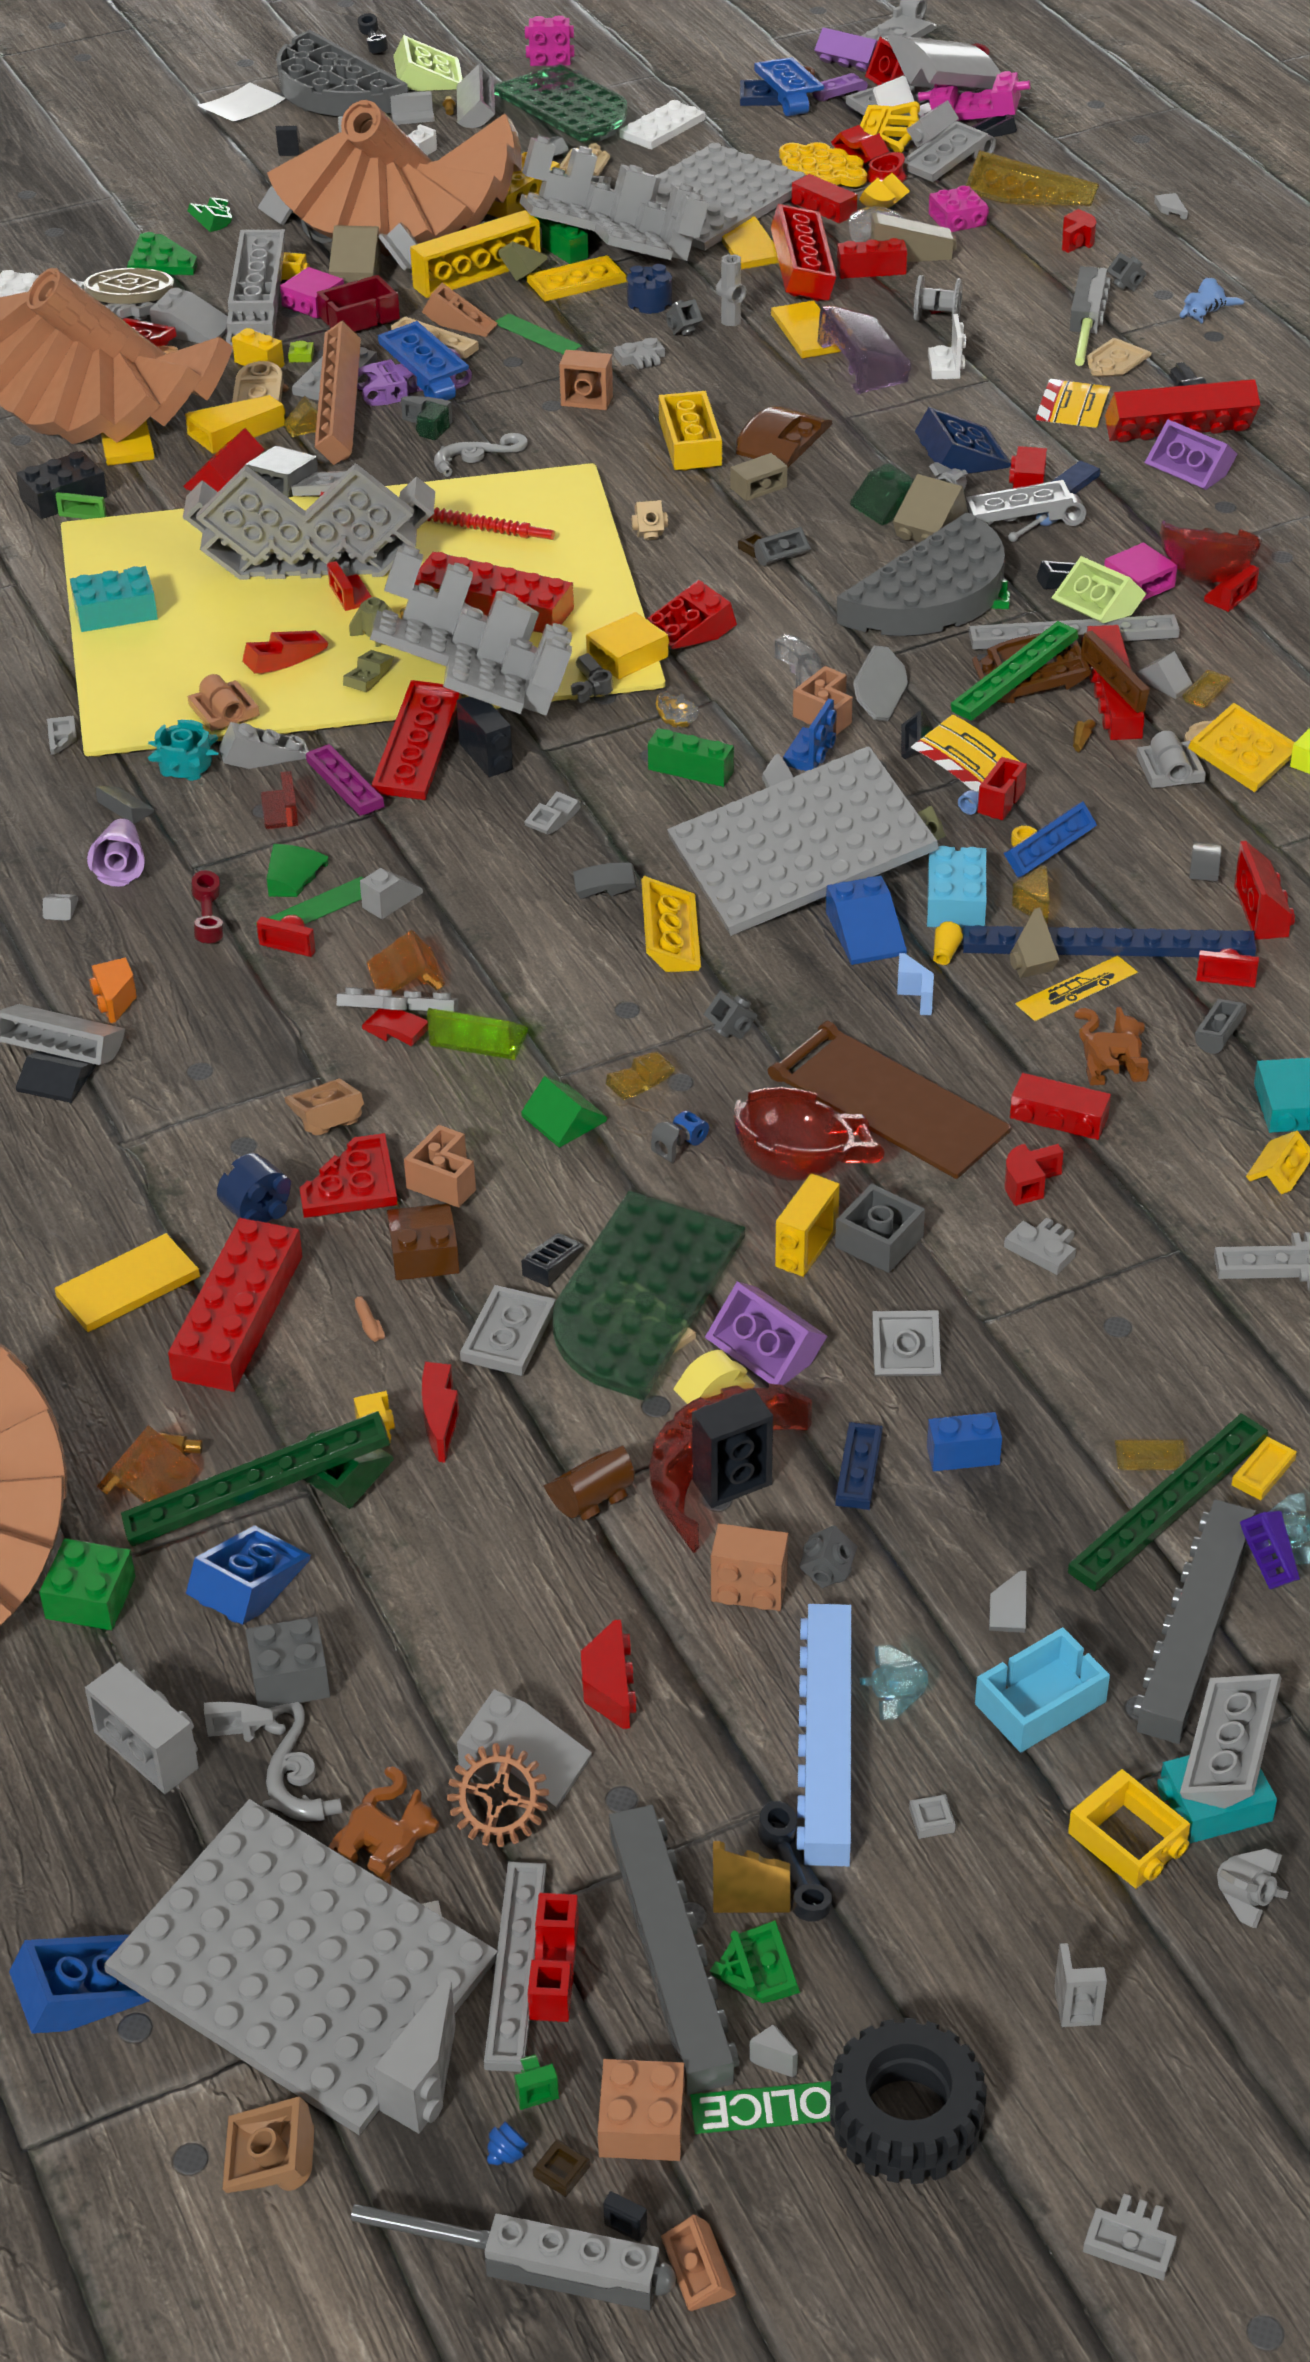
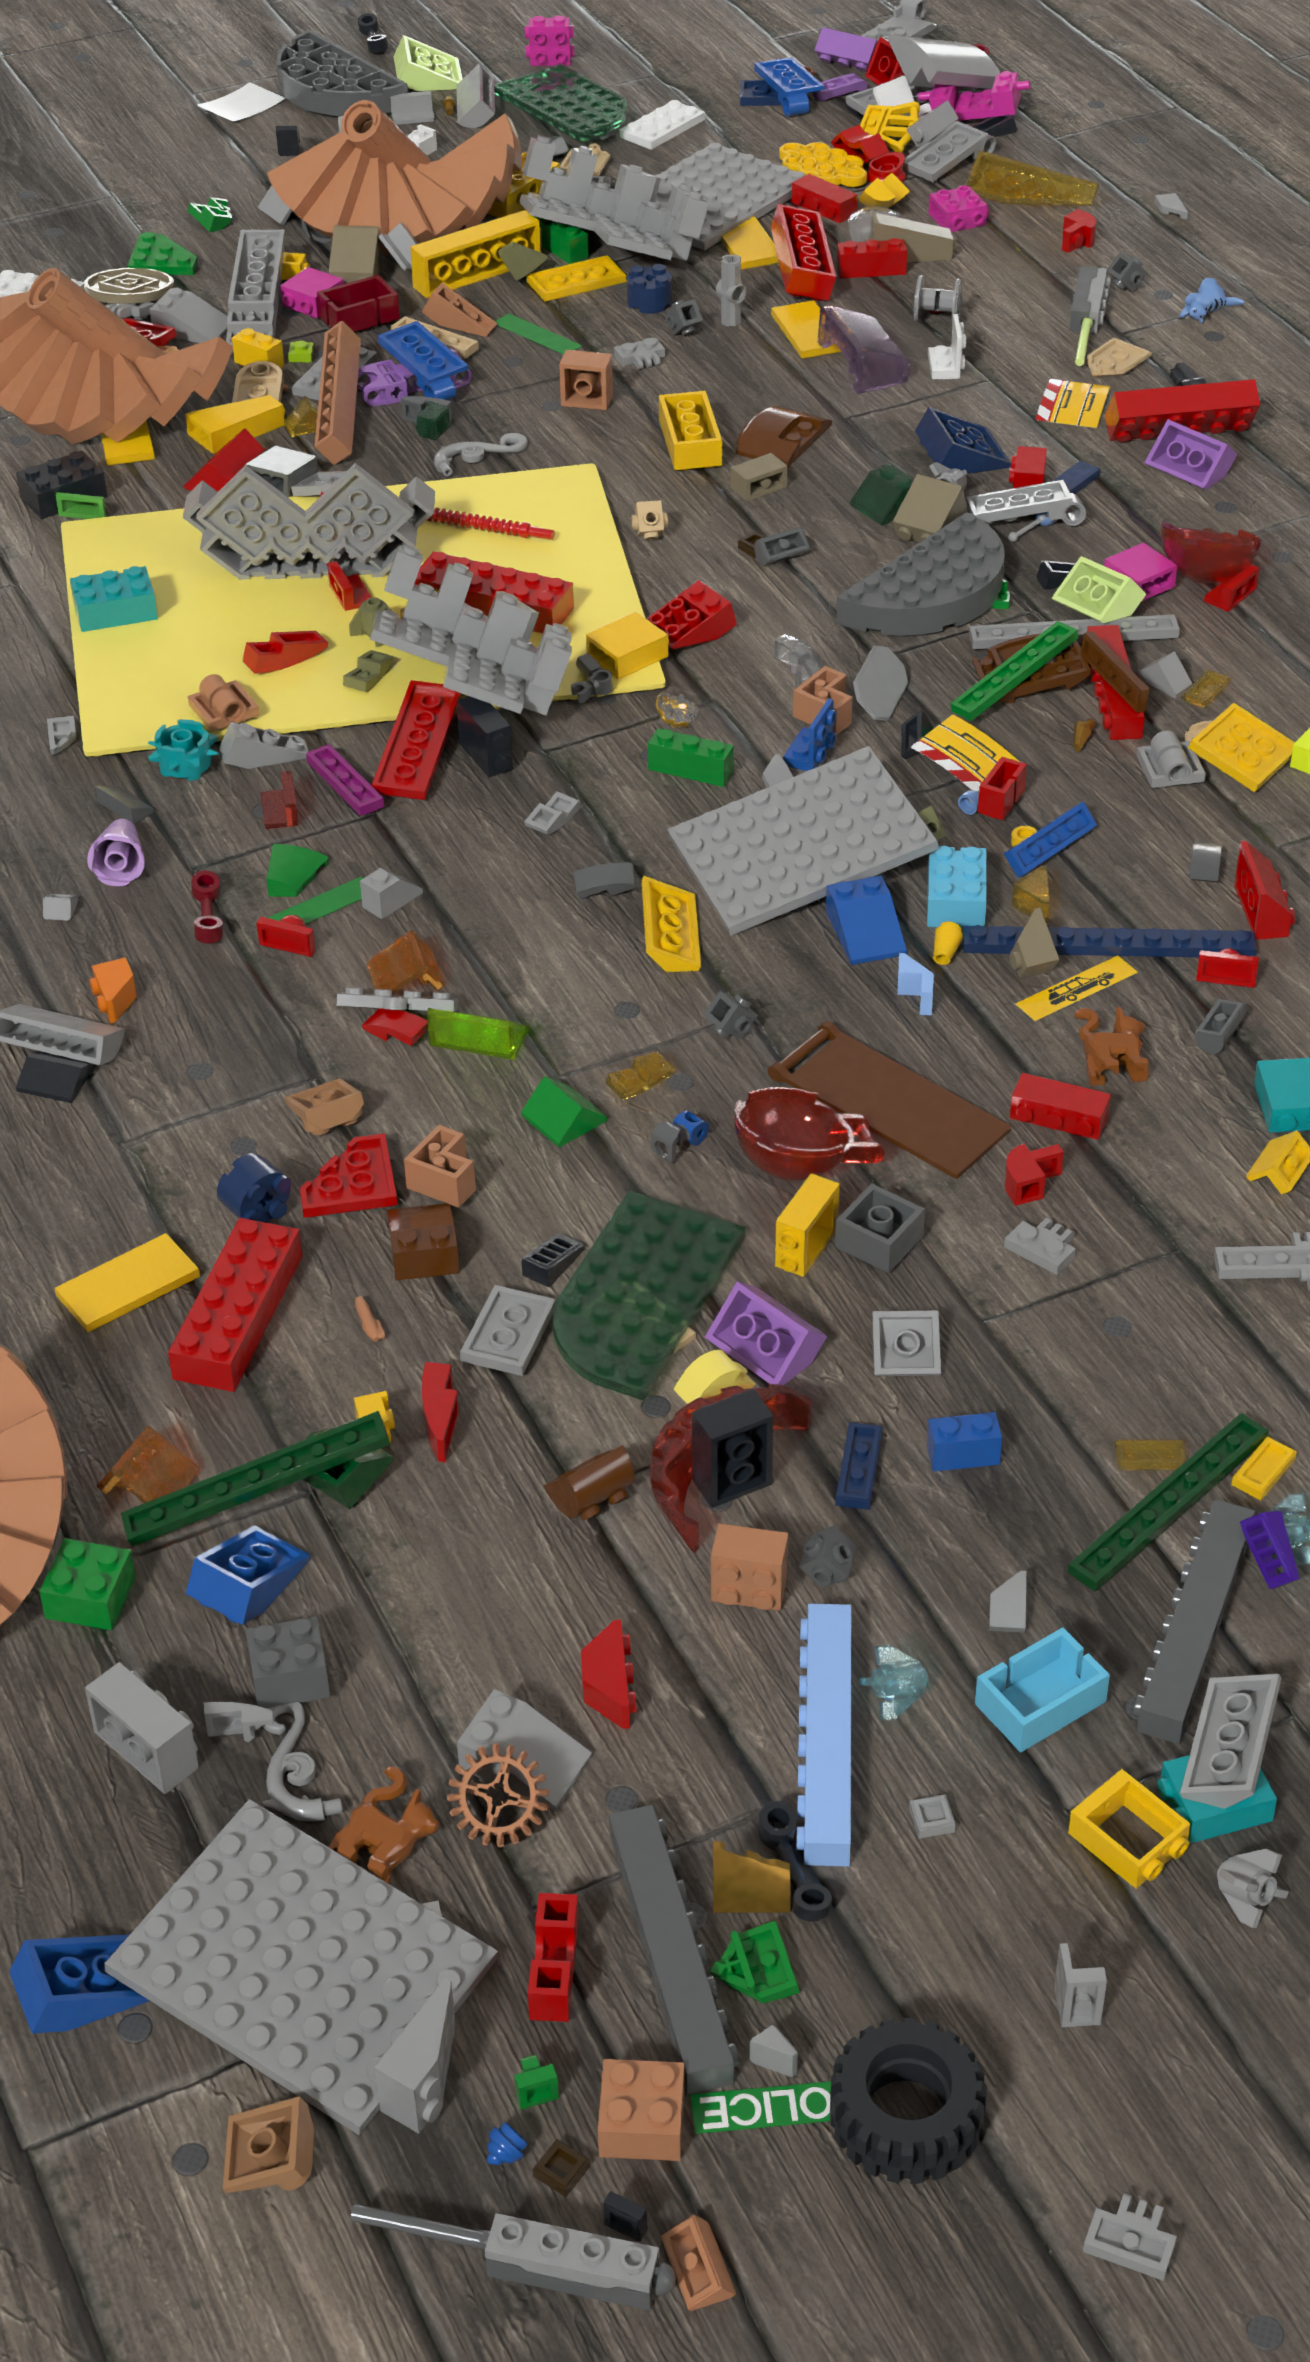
pearl gold bar [155,1432,203,1457] -> none
light grey tile [484,1862,546,2072] -> none

